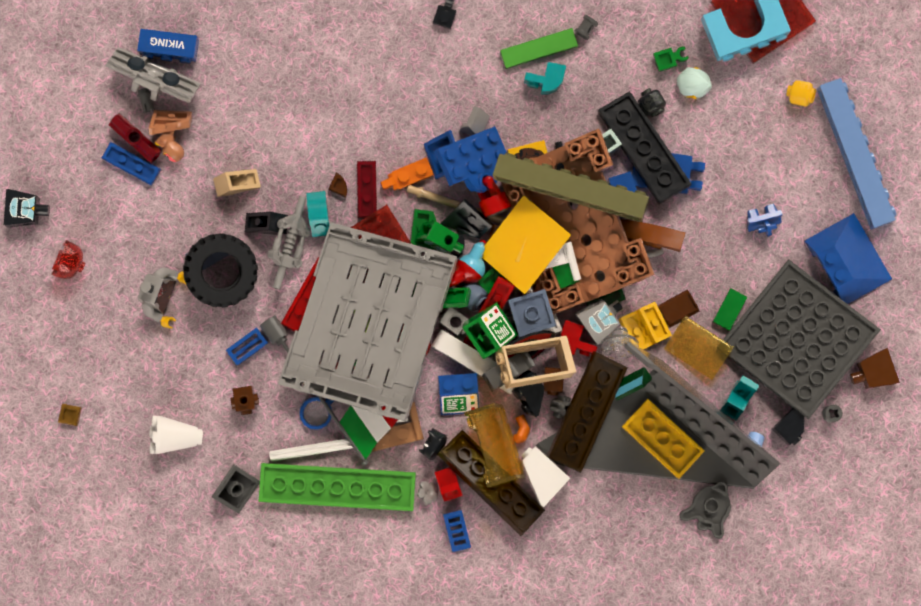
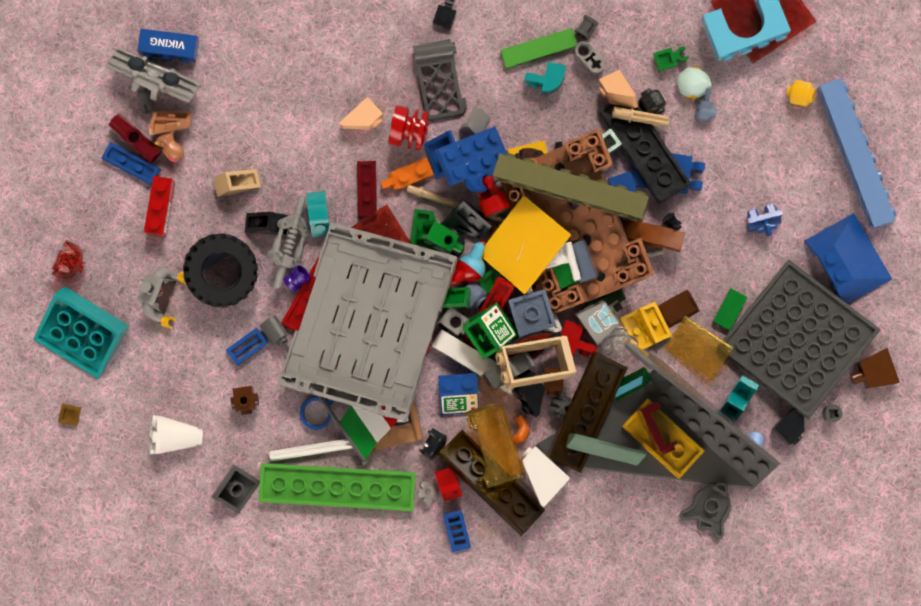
black torso [3,189,50,228] -> none
reddish brown tile [328,172,347,198] -> none
none -> teal slope [33,286,129,379]
none -> red brick [144,176,175,238]
none -> dark purple wheel [283,265,310,292]
none -> light nougat slope [339,97,383,130]
none -> red wheel [388,105,429,151]
none -> dark grey piece [413,39,467,120]
none -> sand green slope [566,433,647,465]
none -> sand blue slope [572,240,598,283]
none -> light grey beam [574,41,605,76]
none -> light nougat slope [598,70,638,109]
none -> tan axle [612,106,669,127]
none -> dark red panel [637,401,678,455]
none -> black plate [662,213,682,231]
none -> sand blue piece [695,89,717,122]

